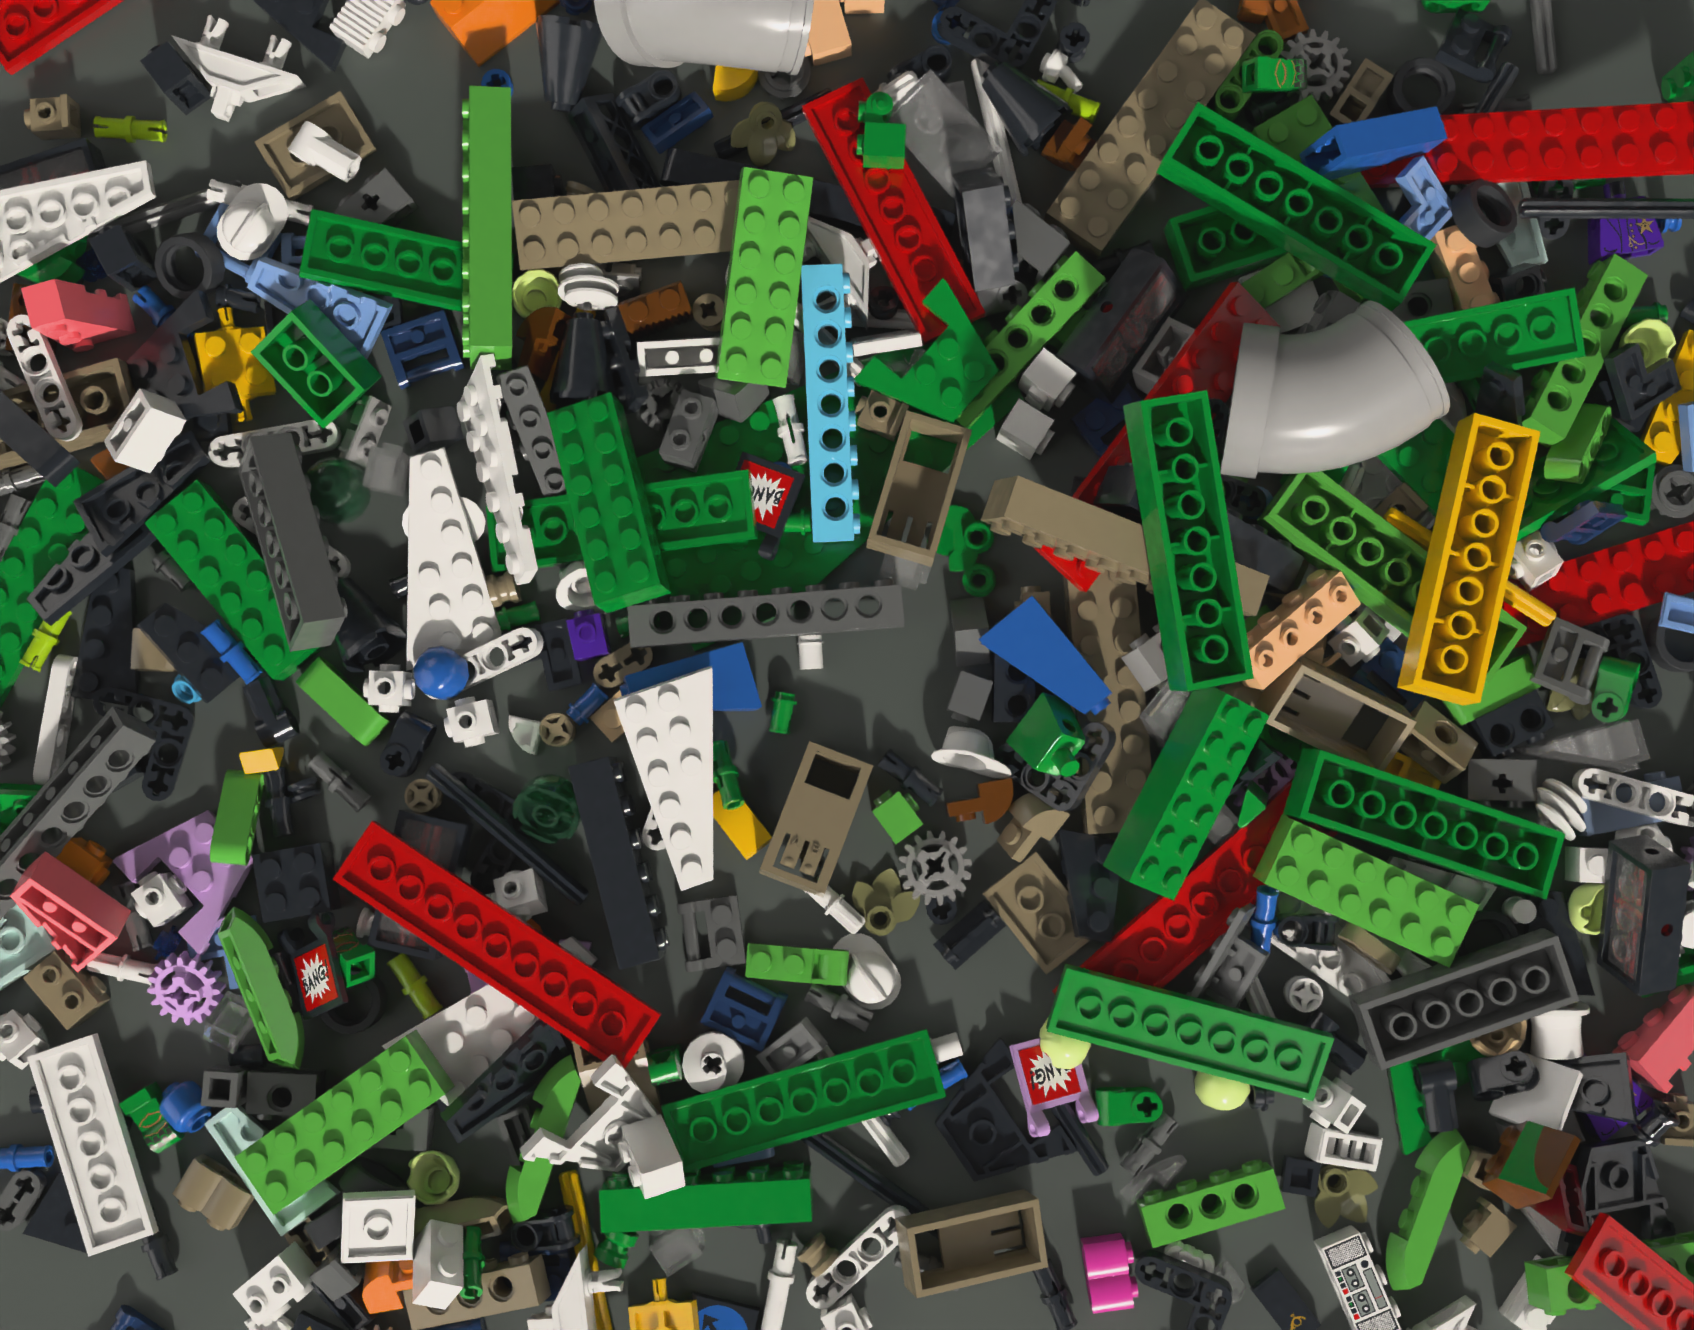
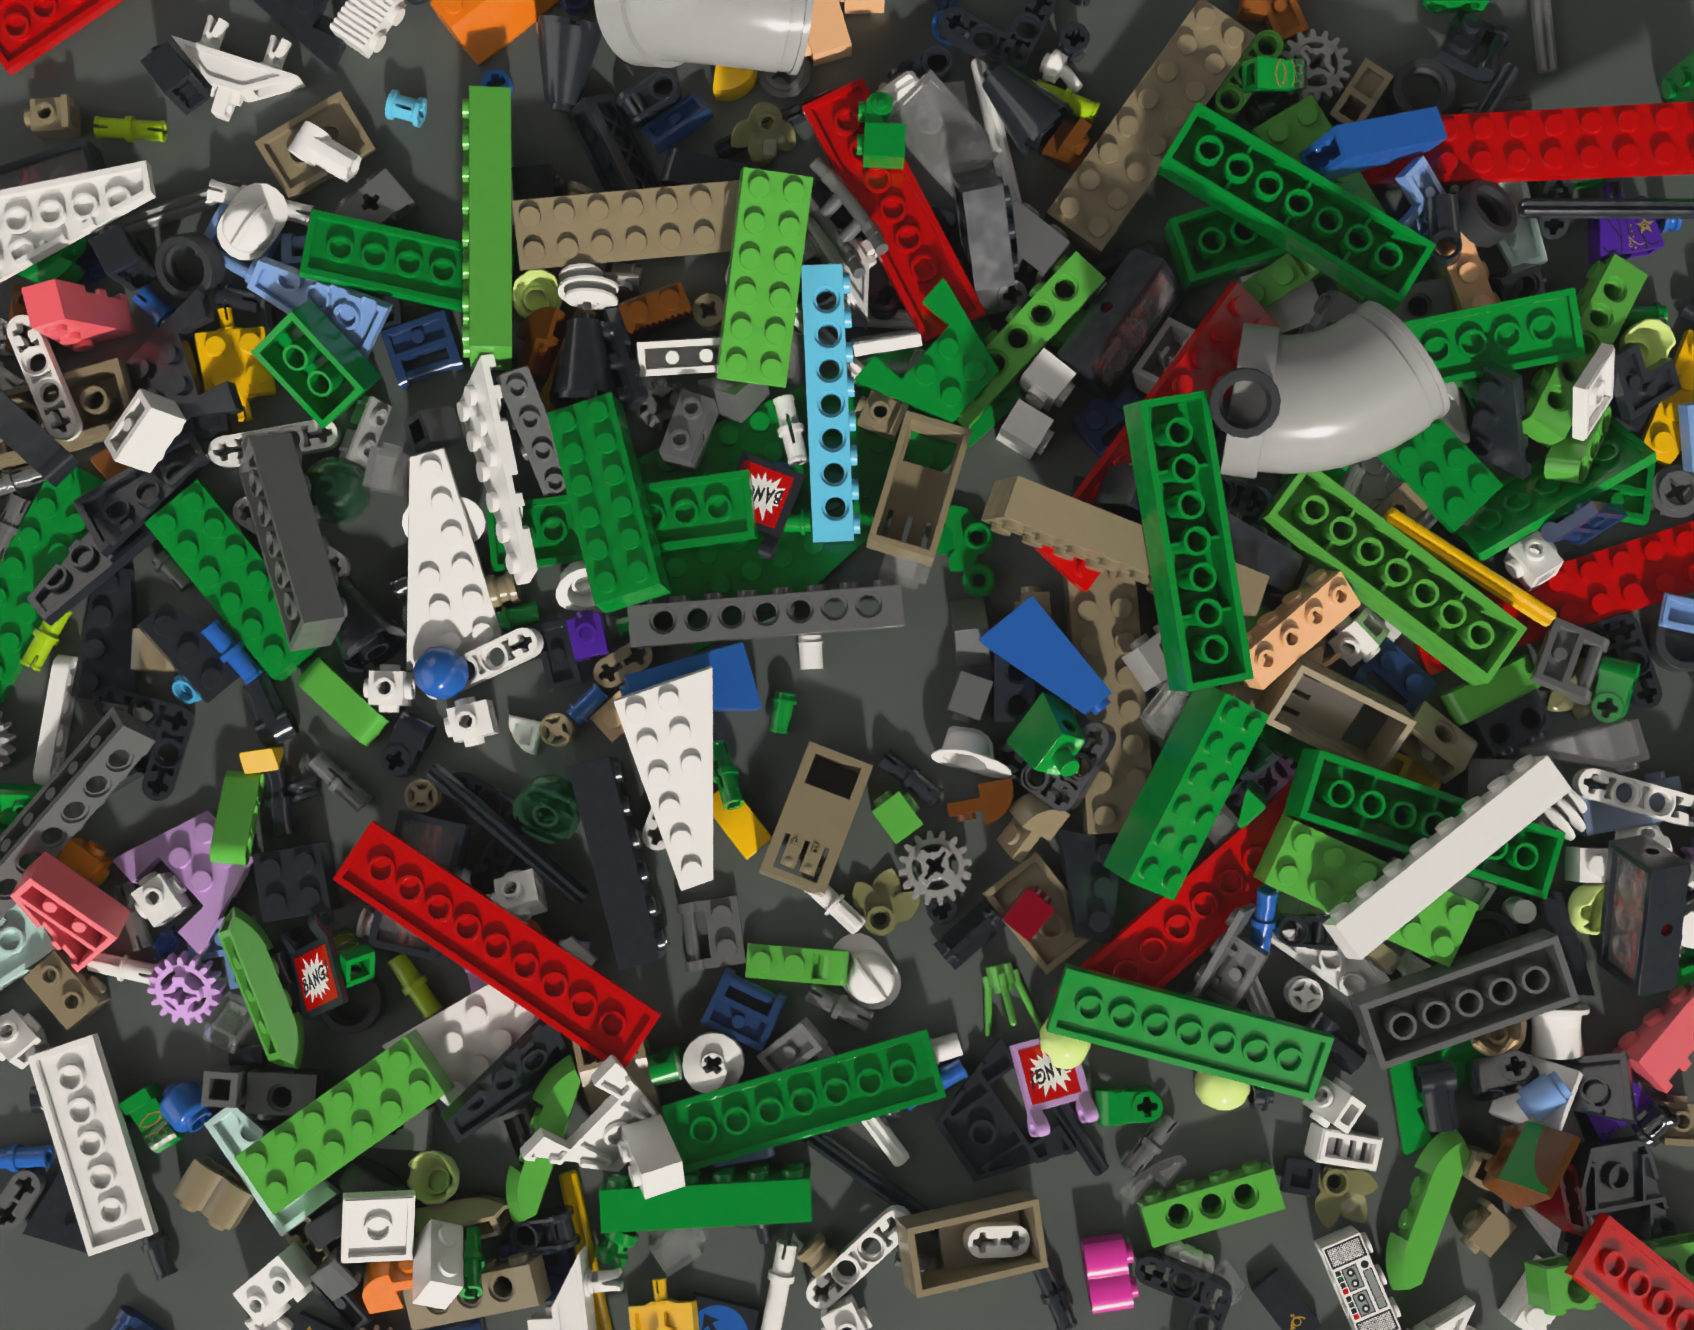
yellow brick [1397,413,1541,706] -> none
none -> medium azure bush [385,89,427,128]
none -> dark grey piece [809,157,888,279]
none -> white beam [962,1221,1030,1258]
none -> bright green plant [982,962,1043,1038]
none -> dark red brick [1000,886,1055,942]
none -> black tyre [1209,367,1281,439]
none -> white brick [1322,755,1572,960]
none -> black piece [1427,193,1462,267]
none -> medium blue brick [1516,1071,1573,1121]
none -> white tile [1572,343,1615,441]

